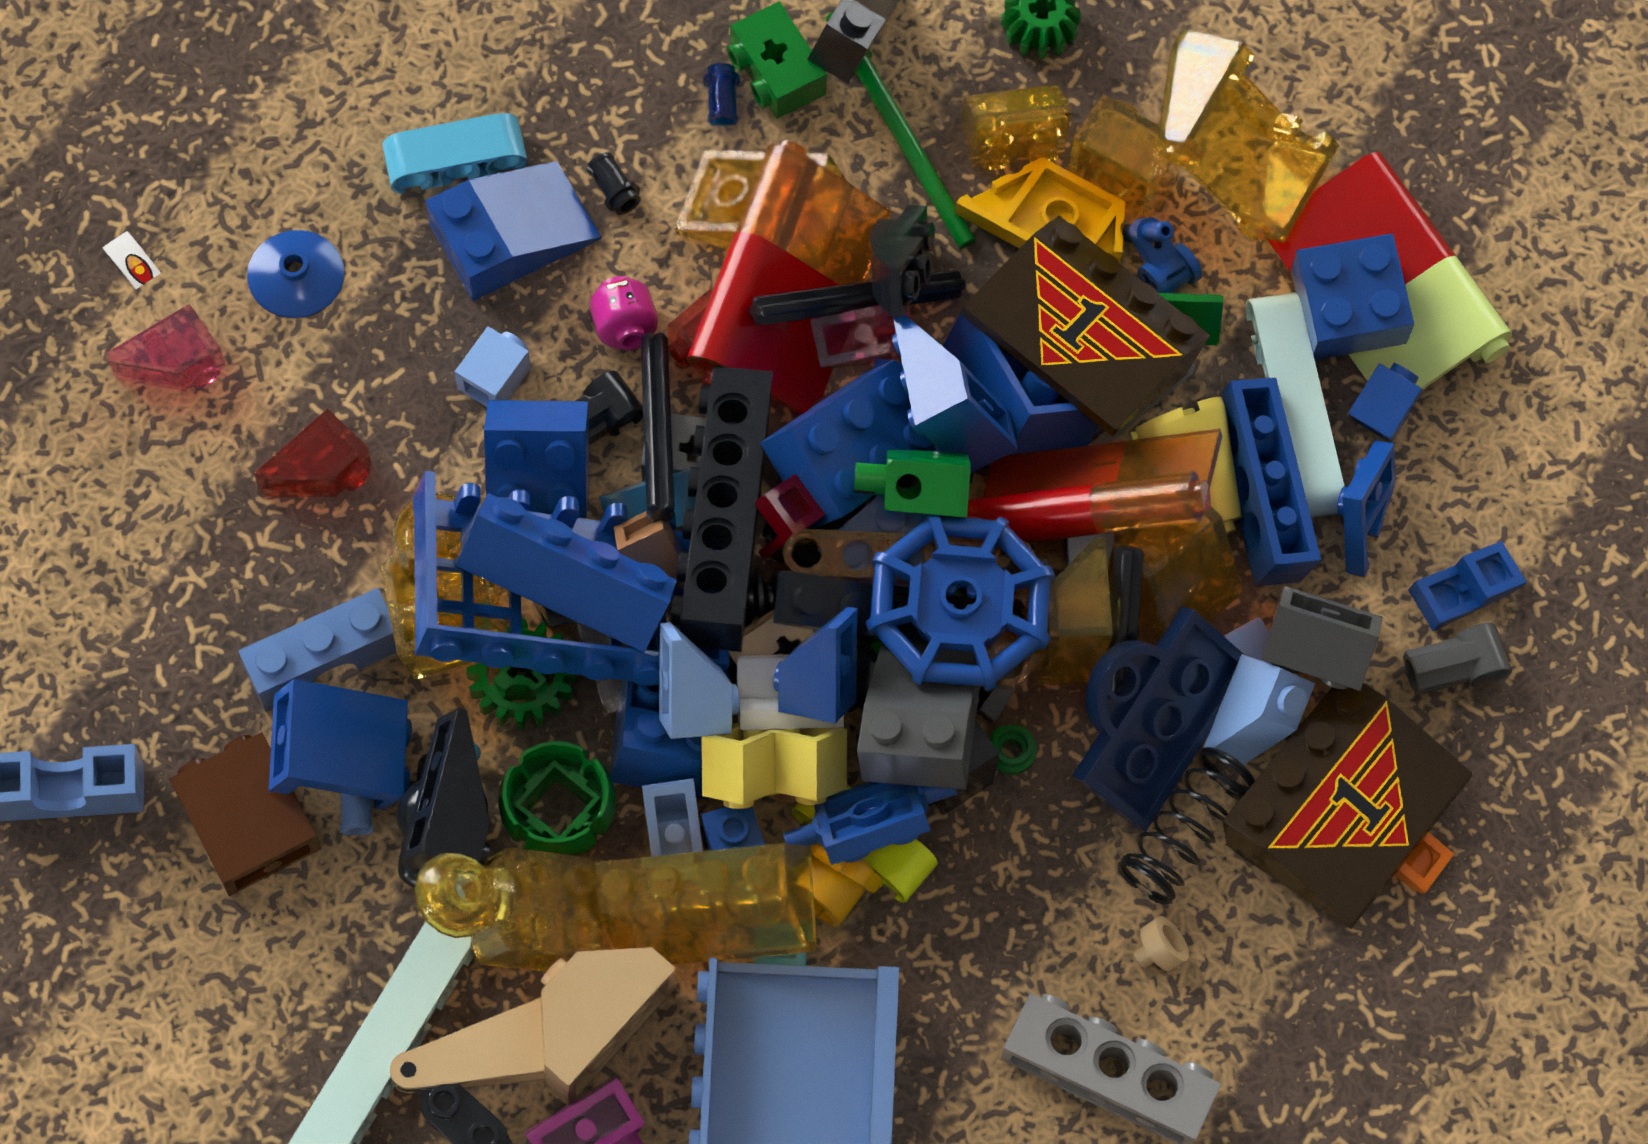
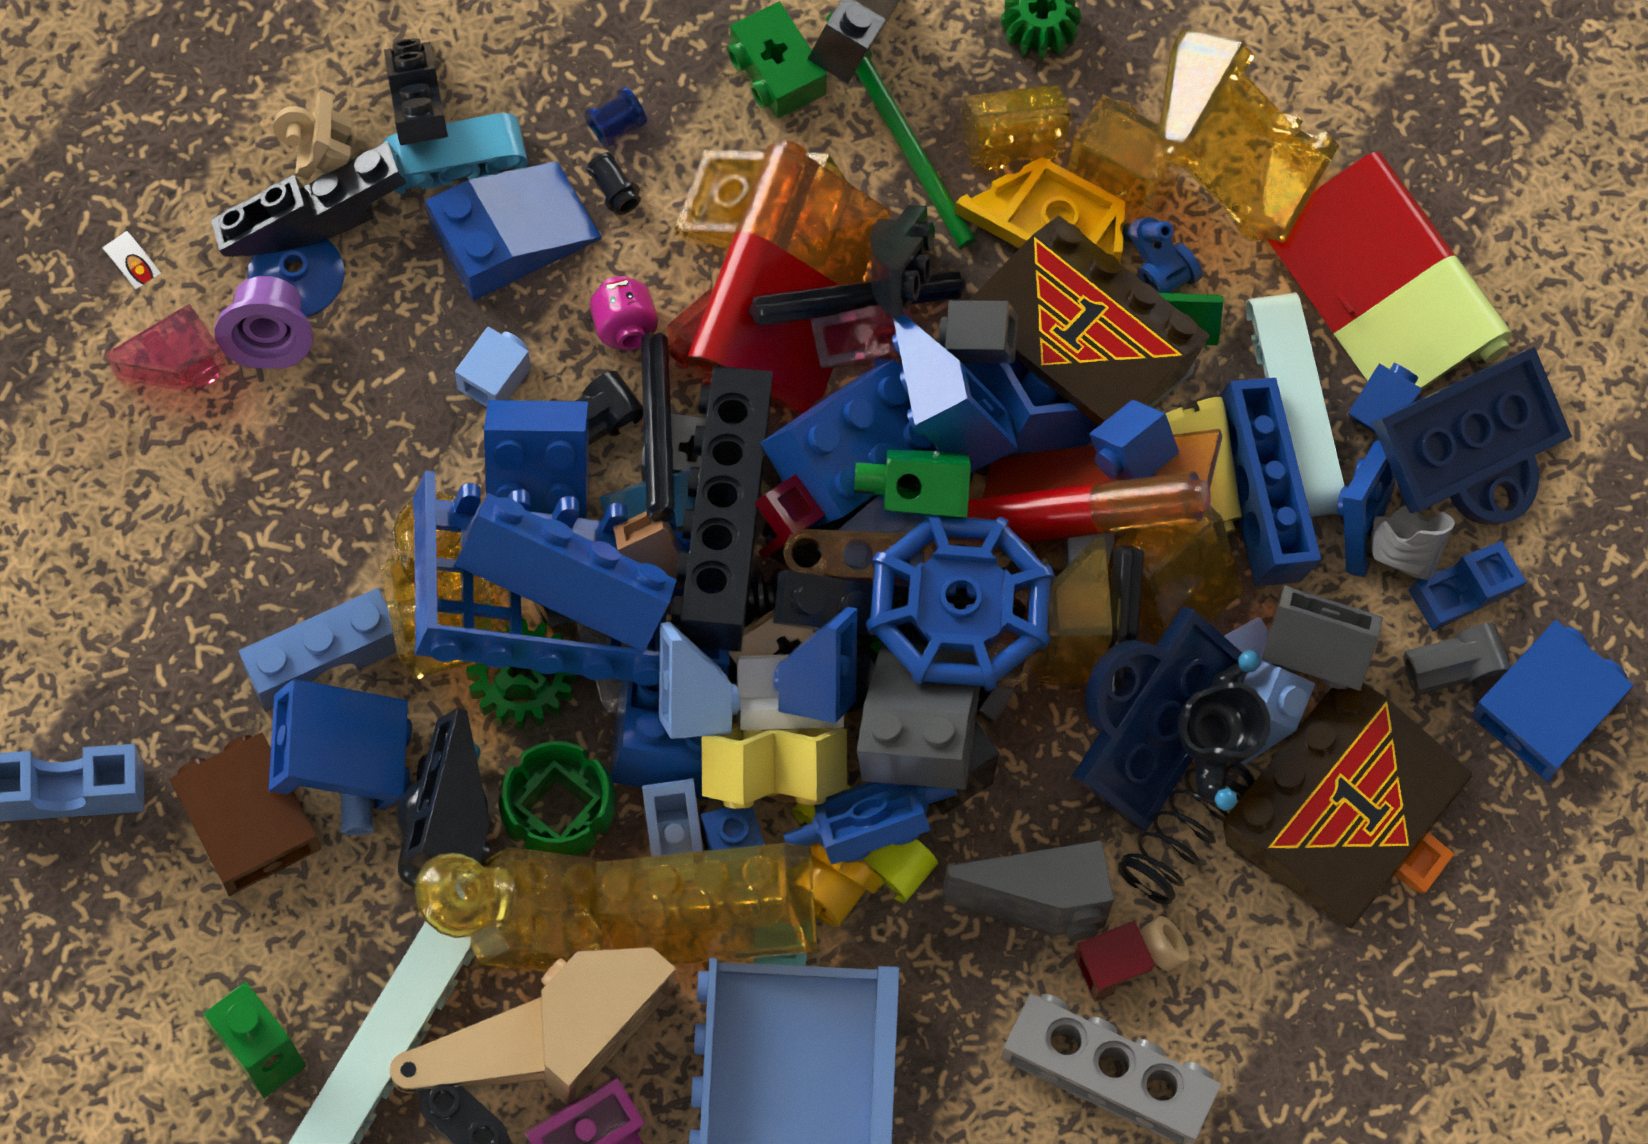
clear red slope [254,409,372,497] -> none
clear blue pin [703,63,741,126] -> none
green plate [989,724,1037,775] -> none
blue brick [1291,233,1414,360] -> none
none -> green torso [203,982,306,1099]
none -> black slope [211,141,407,257]
none -> medium lavender piece [214,276,313,368]
none -> tan hips [273,89,353,180]
none -> black slope [384,38,448,146]
none -> clear blue bush [584,87,647,148]
none -> dark grey brick [939,300,1018,363]
none -> dark grey slope [942,841,1114,941]
none -> dark red panel [1074,920,1154,1002]
none -> blue brick [1090,399,1180,487]
none -> black piece [1178,650,1270,811]
none -> light grey hair [1371,505,1455,580]
none -> dark blue plate [1372,347,1572,525]
none -> blue panel [1471,620,1634,782]

